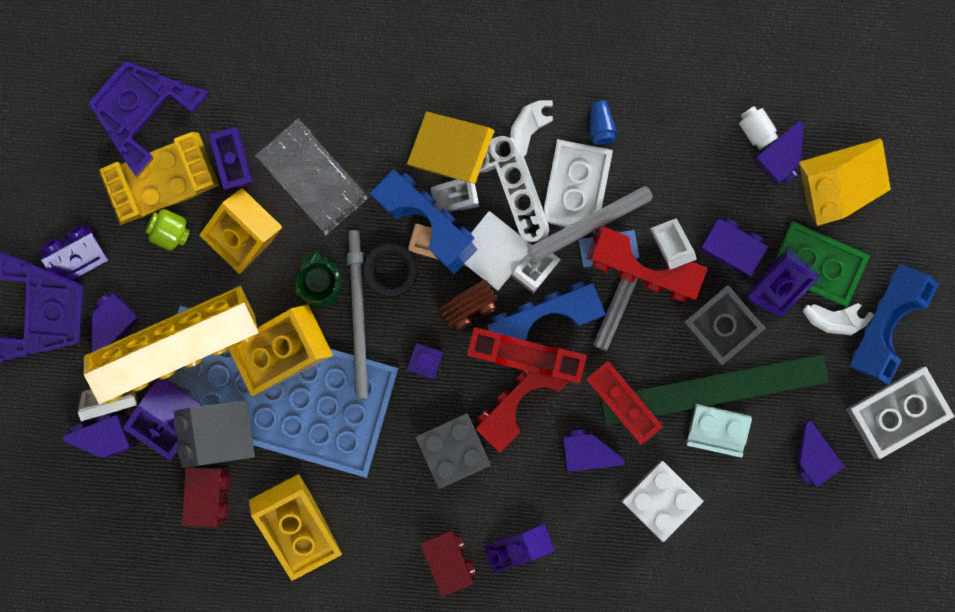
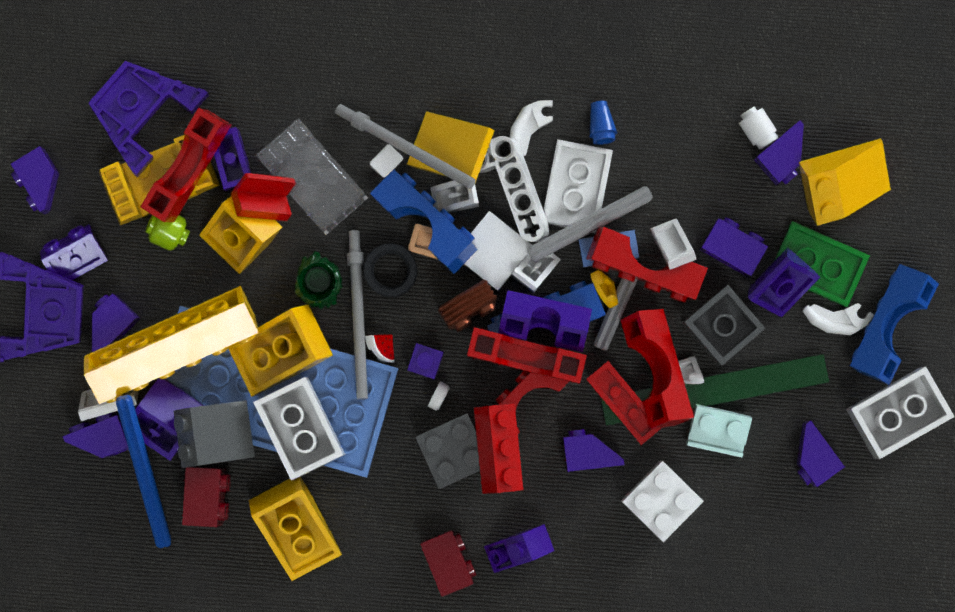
none -> dark purple slope [11,146,59,214]
none -> blue axle [116,395,171,548]
none -> red arch [140,108,231,223]
none -> red panel [231,173,296,221]
none -> white brick [253,377,345,480]
none -> light grey bar [335,104,476,189]
none -> tile [365,334,394,363]
none -> white slope [370,144,403,178]
none -> white tile [428,381,450,411]
none -> red brick [474,403,523,494]
none -> dark purple arch [498,290,592,352]
none -> yellow tile [590,270,618,308]
none -> red arch [621,309,694,429]
none -> white tile [678,356,704,384]

